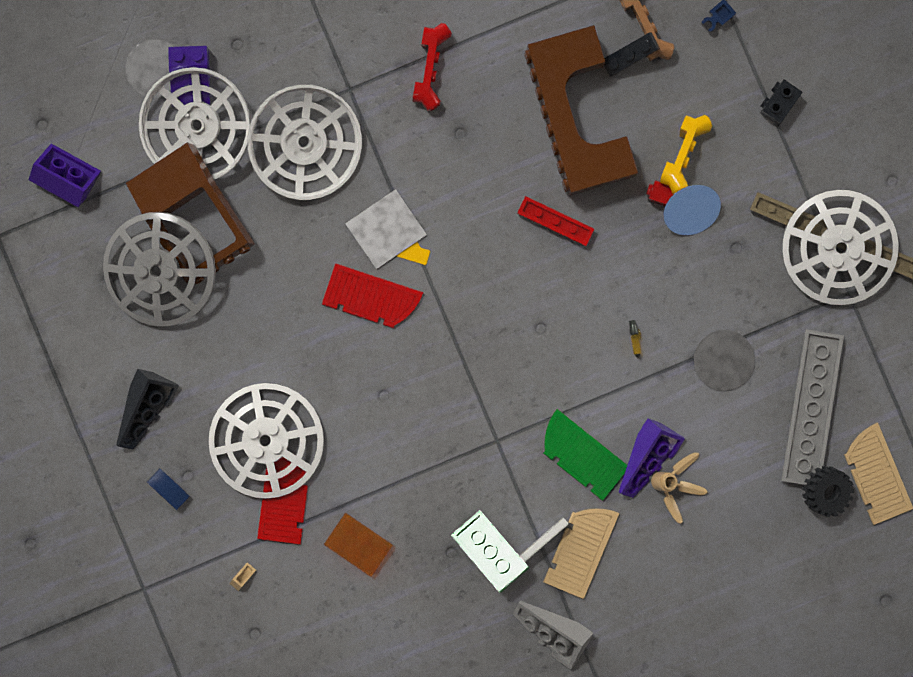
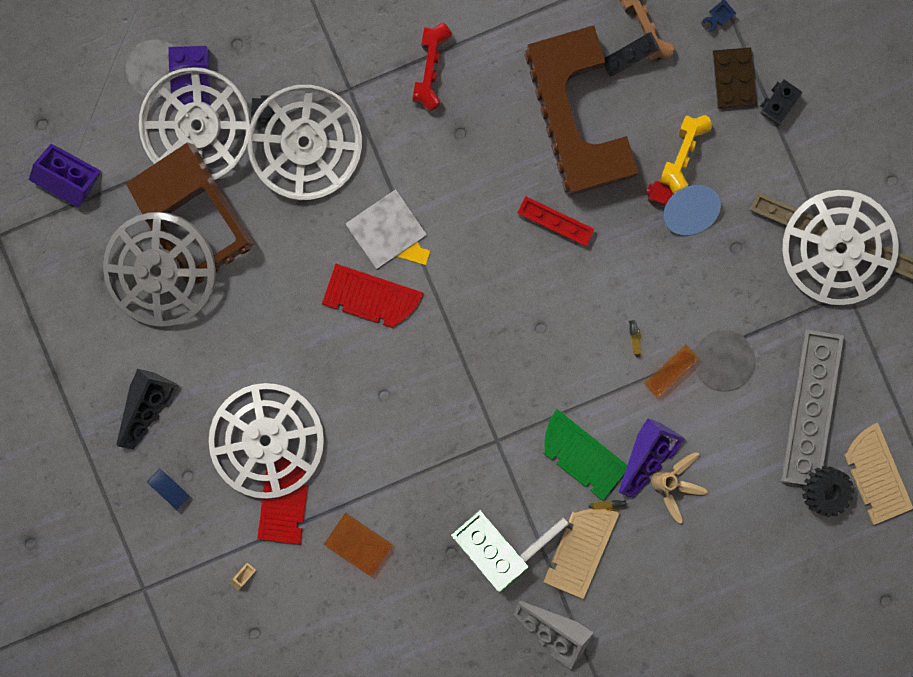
none -> black brick [251,95,279,124]
none -> piece [588,500,627,511]
none -> clear orange plate [643,344,699,398]
none -> dark brown plate [712,47,756,108]

